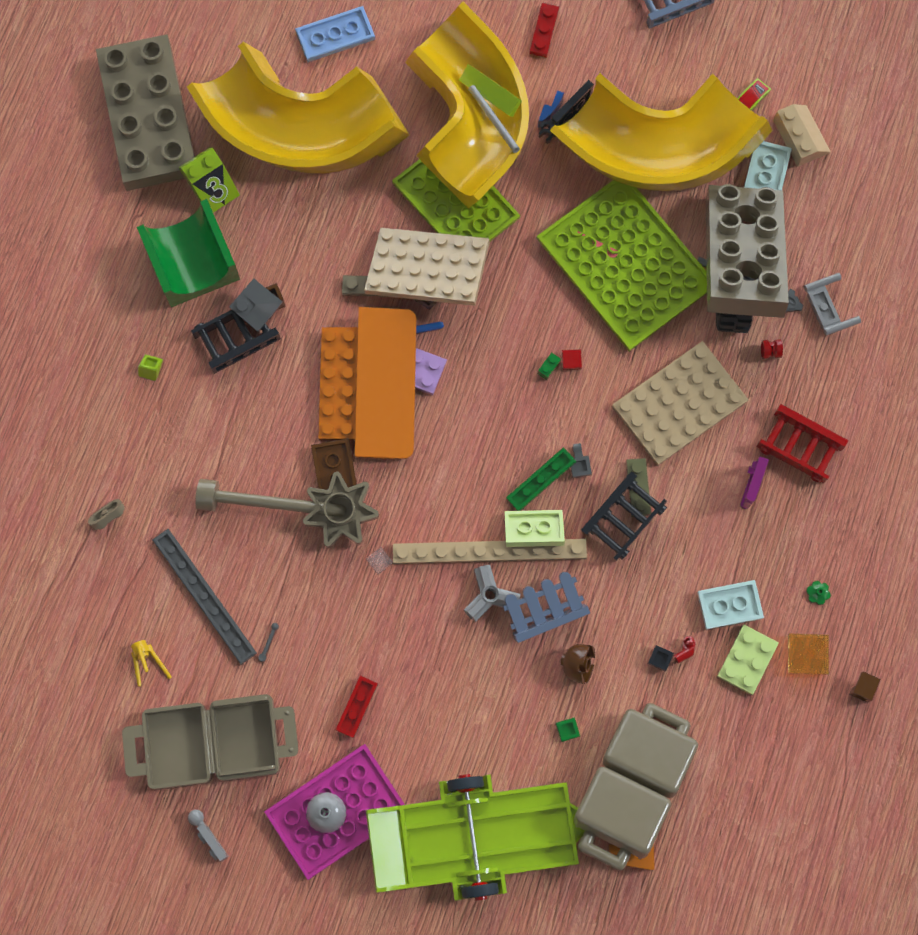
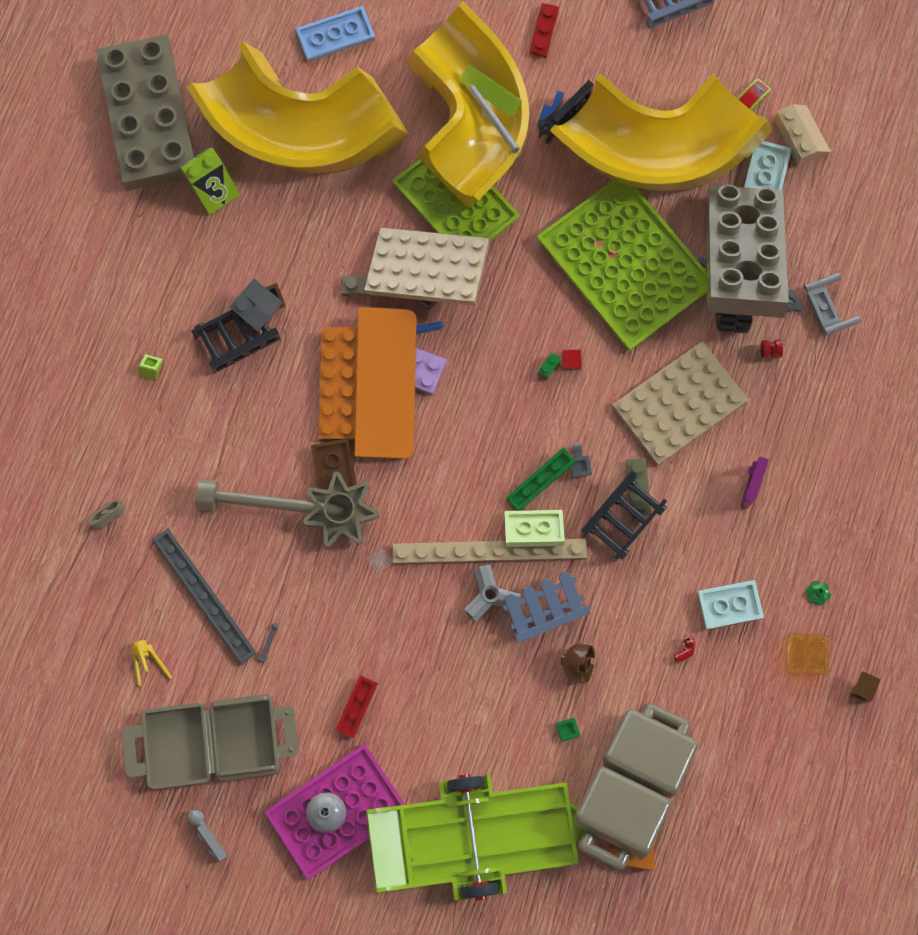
green piece [137,199,240,308] -> none
black plate [647,645,674,672] -> none
yellowish green plate [717,625,779,695] -> none
red fence [756,404,849,483] -> none

